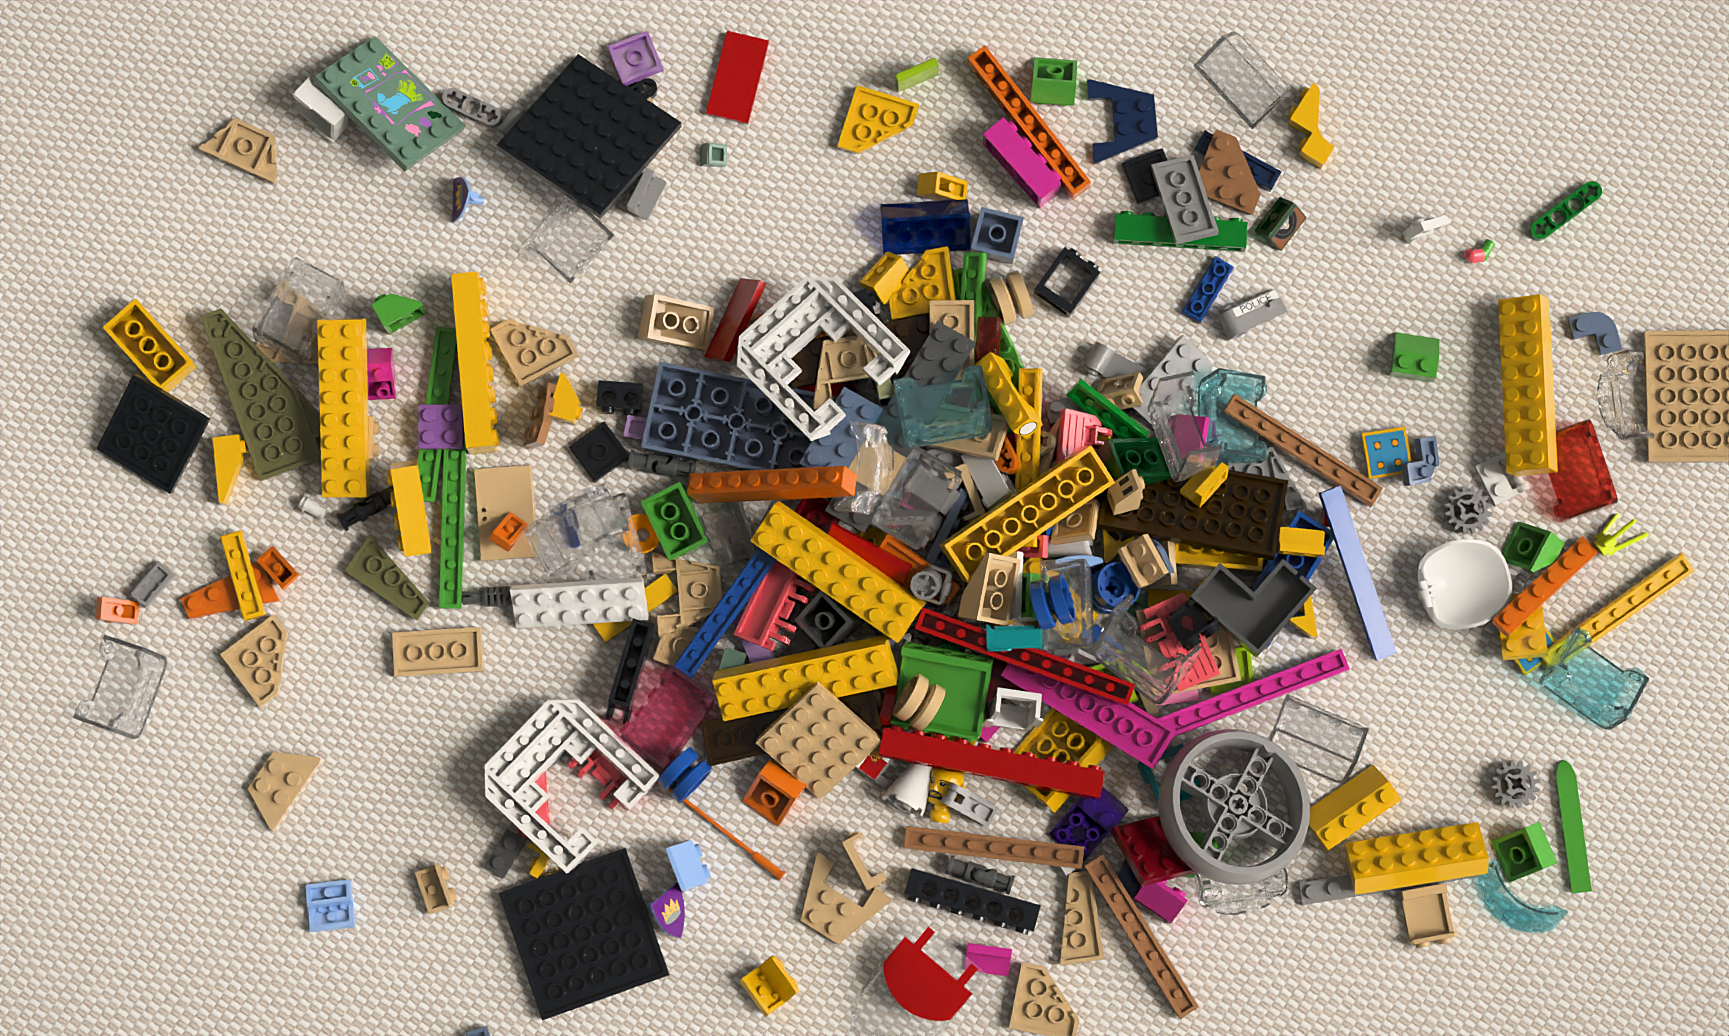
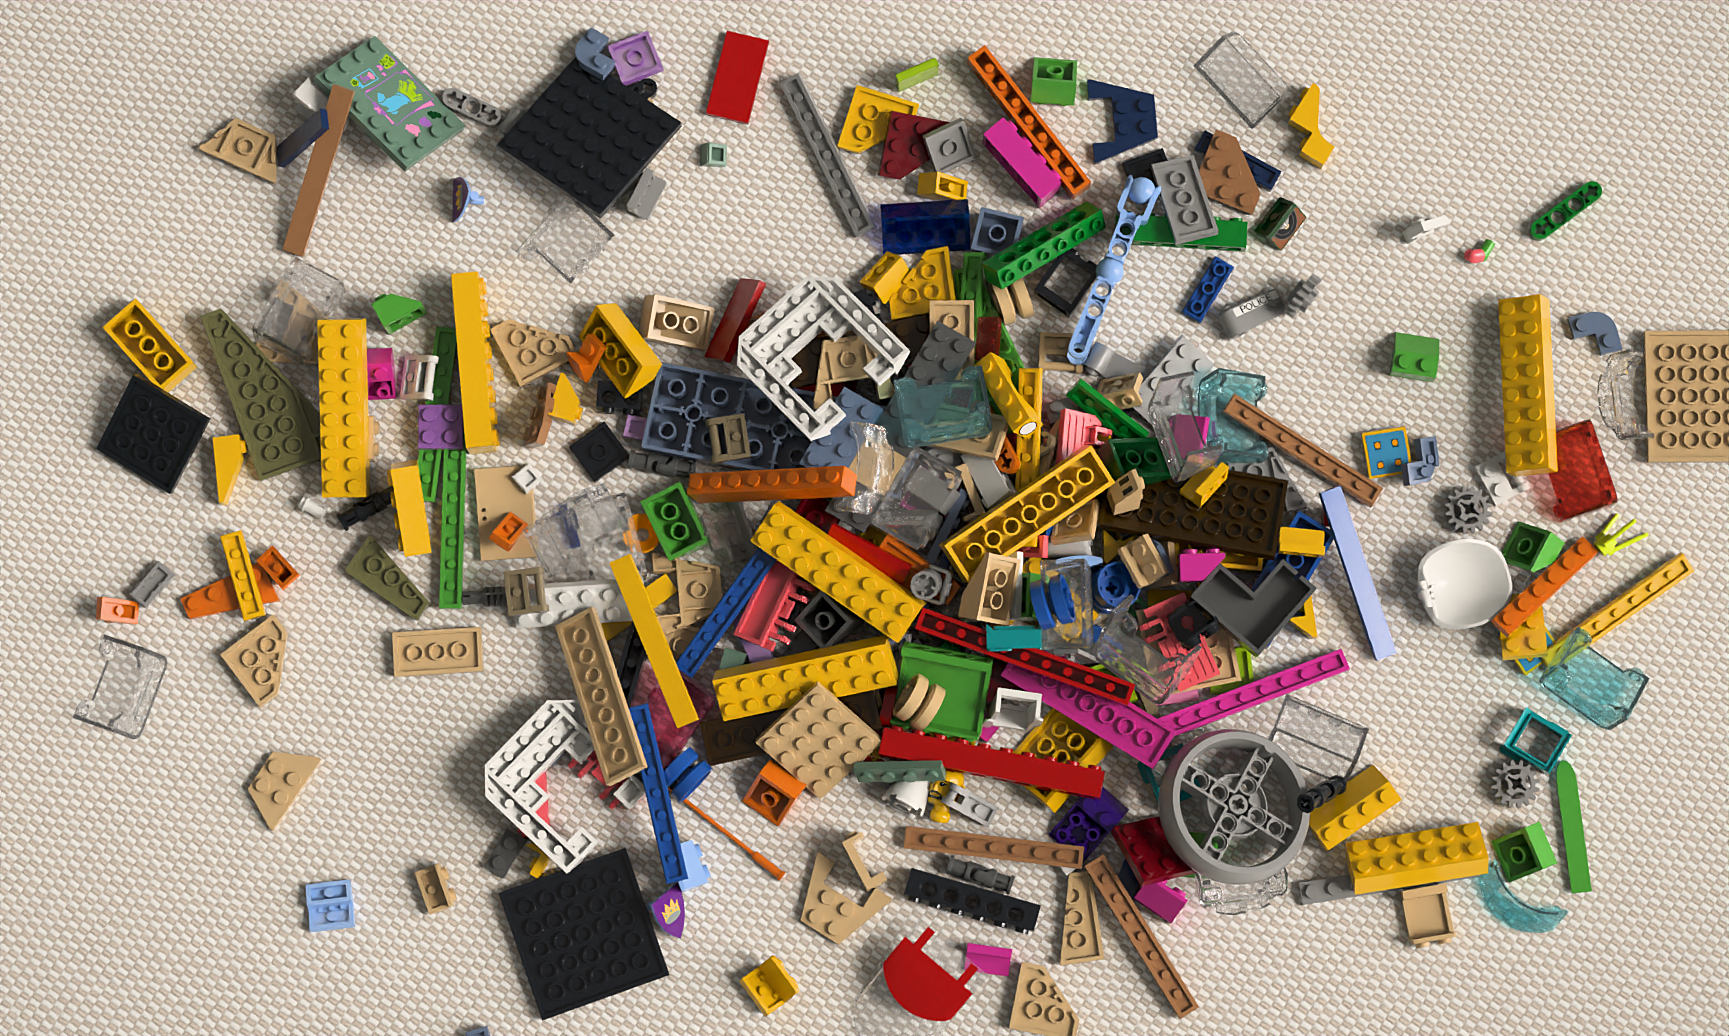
none -> dark blue tile [276,108,329,168]
none -> medium nougat tile [282,84,355,257]
none -> white plate [399,355,439,401]
none -> dark tan plate [503,567,549,617]
none -> white tile [512,463,543,494]
none -> tan plate [555,607,648,786]
none -> orange slope [566,334,606,383]
none -> sand blue plate [575,28,615,80]
none -> yellow slope [578,303,662,398]
none -> yellow tile [609,554,699,728]
none -> blue tile [629,703,689,884]
none -> dark tan plate [705,413,751,464]
none -> light grey plate [780,73,877,237]
none -> sand green plate [853,760,946,783]
none -> dark red plate [878,111,950,180]
none -> light grey plate [922,118,977,173]
none -> green brick [982,202,1106,289]
none -> tan plate [1038,332,1083,374]
none -> light blue piece [1067,175,1161,366]
none -> dark pink slope [1177,549,1225,583]
none -> light grey gear [1285,274,1321,318]
none -> black piece [1297,775,1347,813]
none -> teal piece [1499,707,1572,775]

